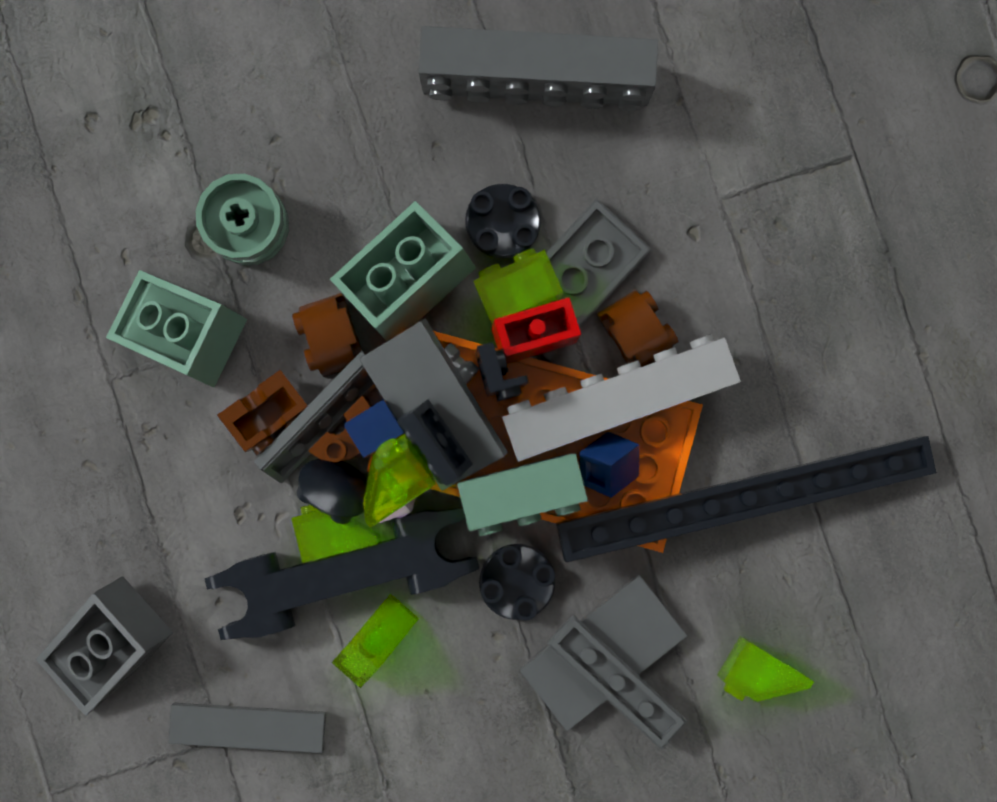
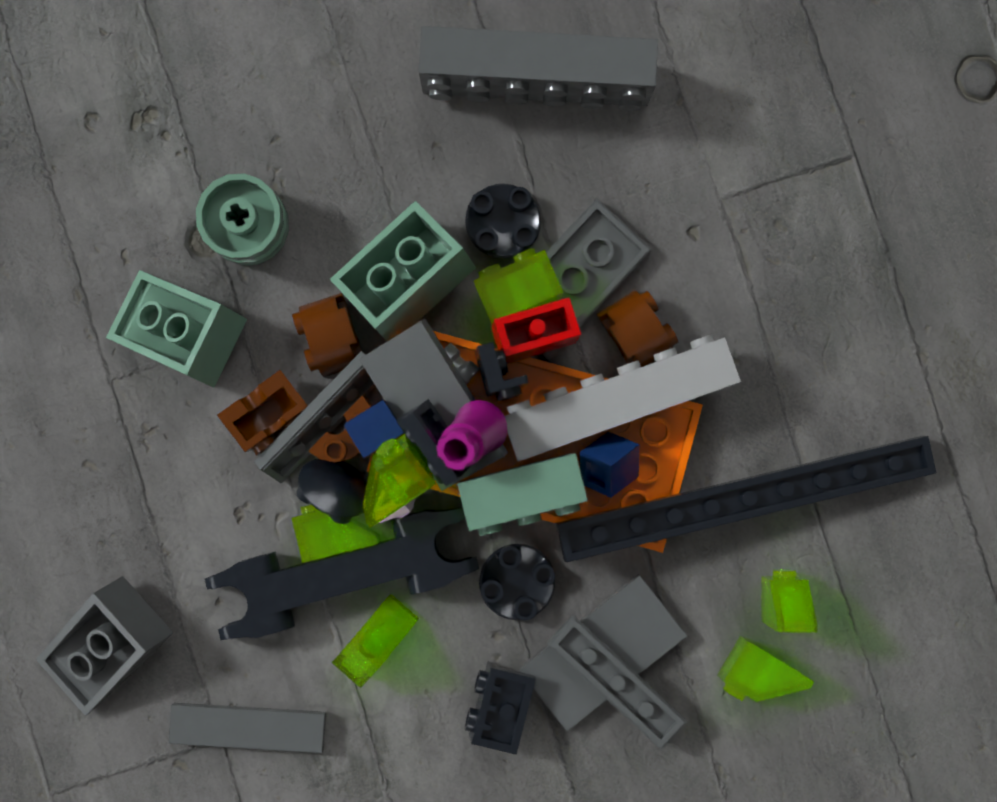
none -> magenta plant [437,400,508,470]
none -> black bracket [464,661,536,755]
none -> clear neon green slope [761,569,818,632]

